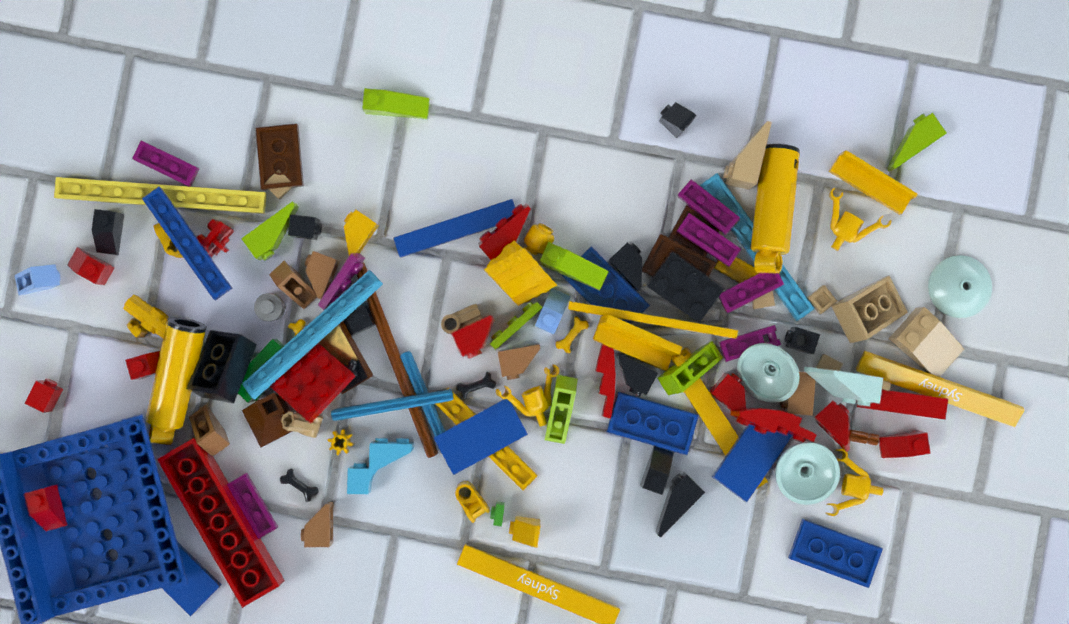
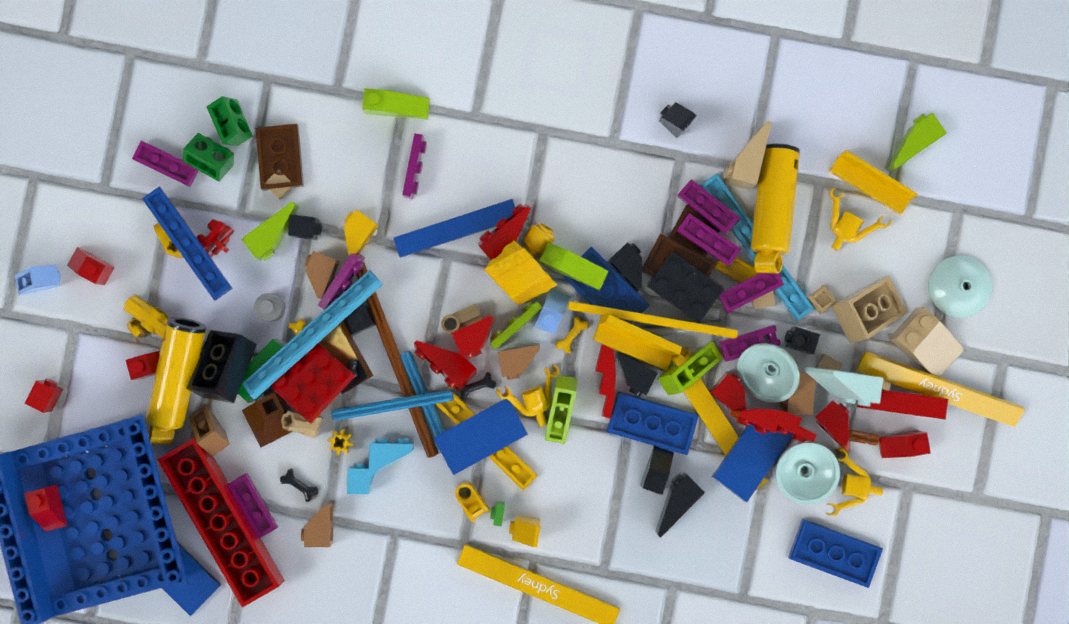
light yellow plate [54,177,267,214] -> none
black slope [91,209,125,256] -> none
medium nougat slope [269,260,317,309] -> none
none -> green brick [183,133,234,182]
none -> green brick [206,96,253,146]
none -> magenta plate [402,133,427,199]
none -> red slope [414,340,477,391]

